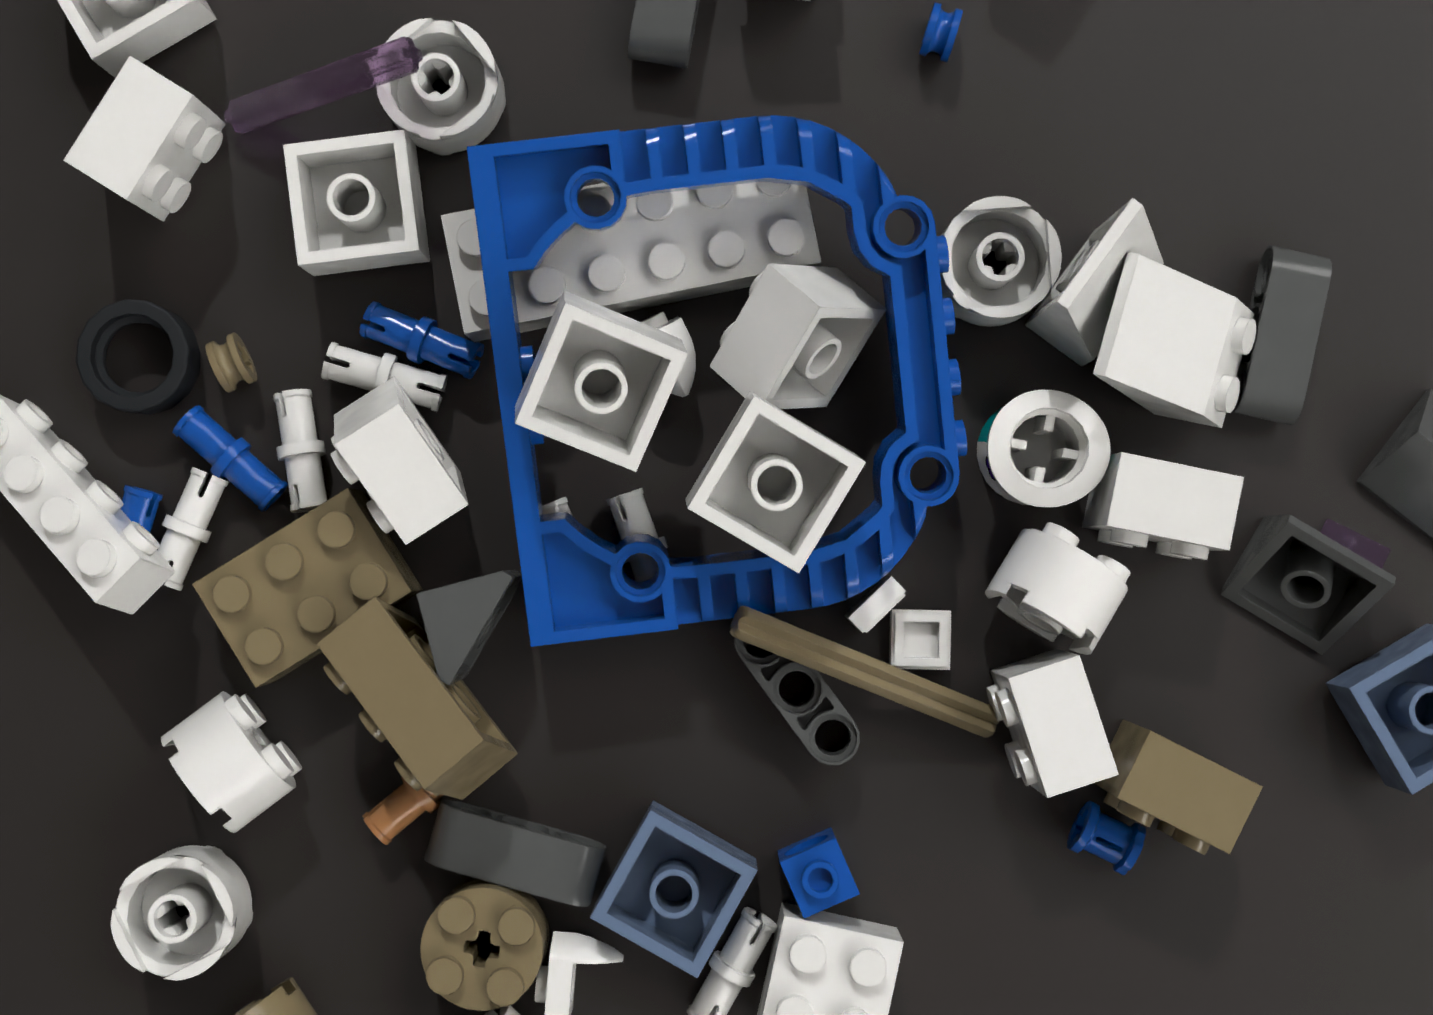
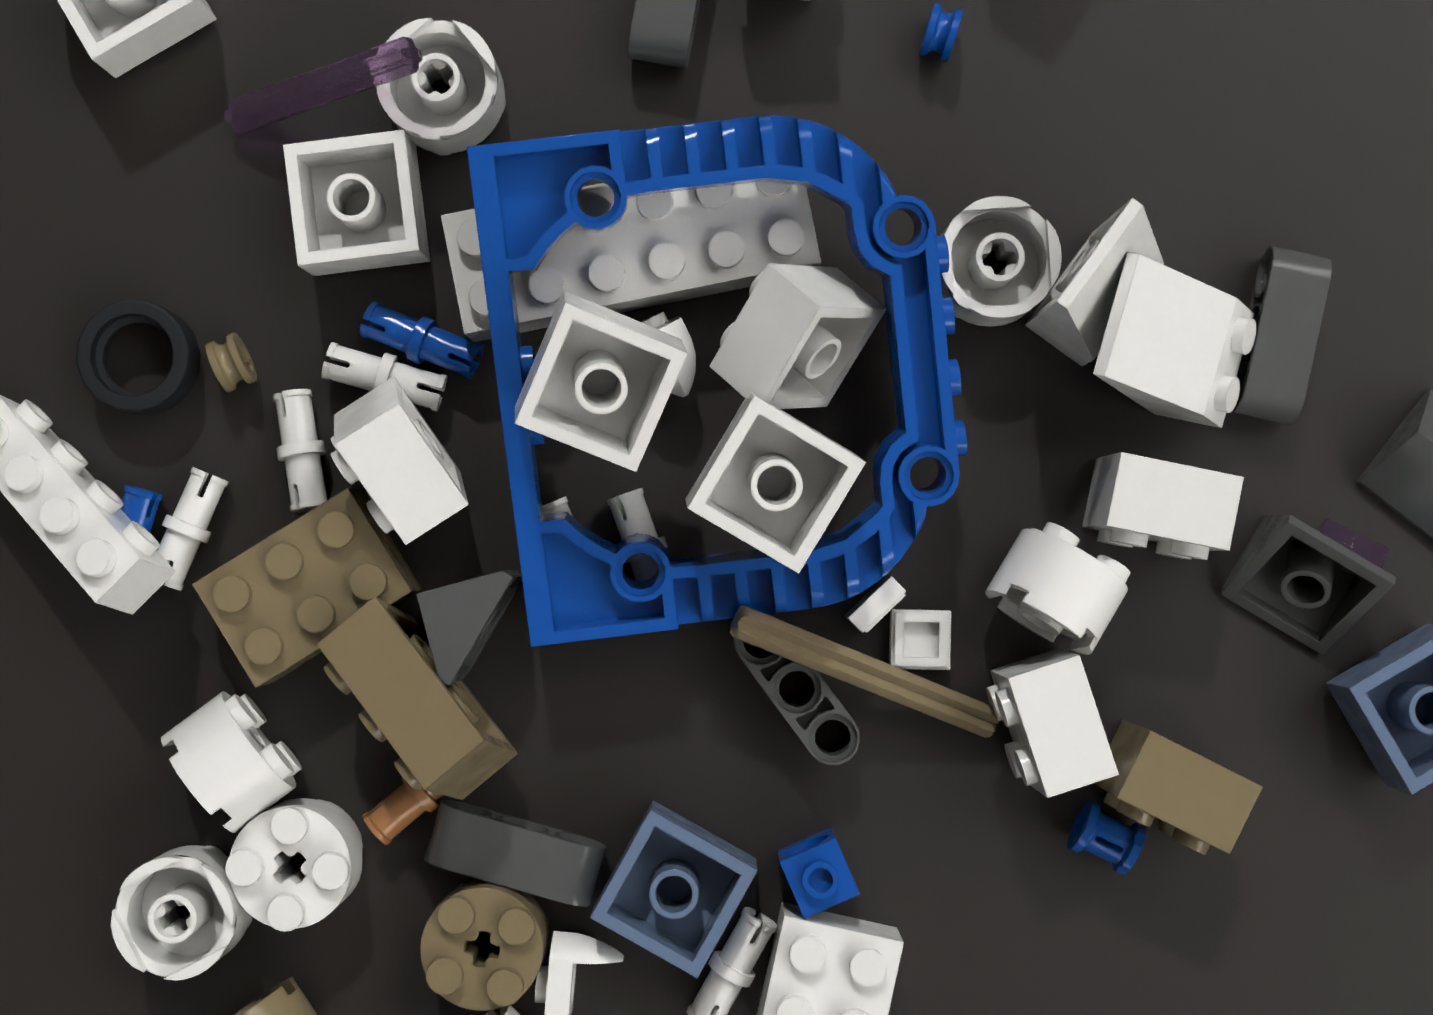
white brick [63,56,226,222] -> none
blue pin [172,405,288,512] -> none
white hat [977,390,1111,507] -> none
none -> white brick [225,798,363,932]

